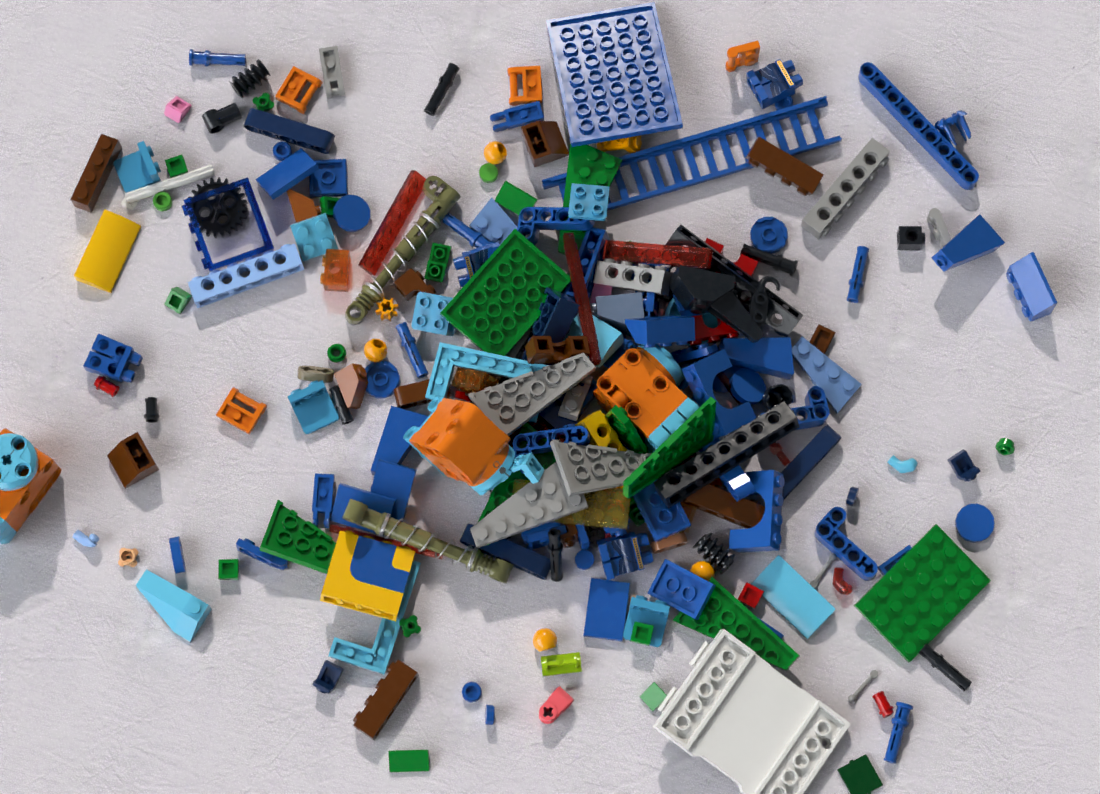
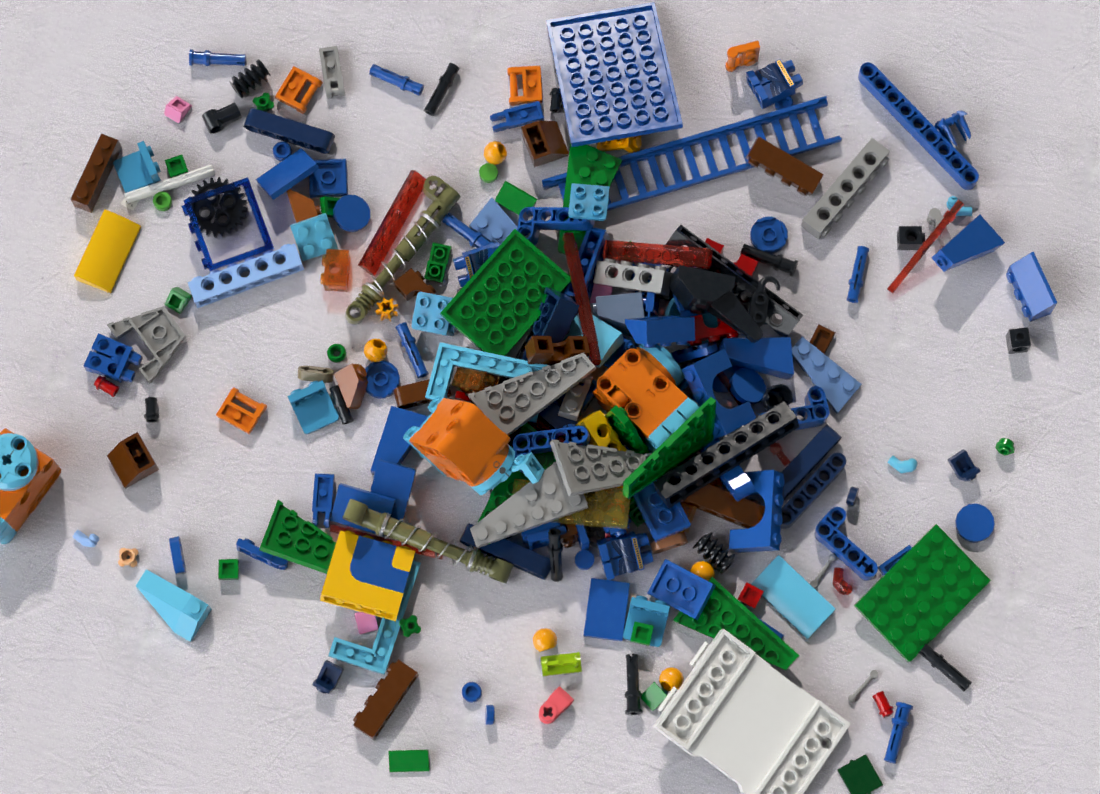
none -> light grey wing [107,306,186,384]
none -> bright pink slope [355,612,379,635]
none -> blue pin [369,64,424,96]
none -> black pin [550,88,562,113]
none -> black pin [624,654,643,715]
none -> light orange piece [659,667,684,692]
none -> dark blue beam [781,452,846,529]
none -> clear red bar [887,200,964,294]
none -> medium azure arm [946,196,972,216]
none -> black brick [1006,327,1031,354]

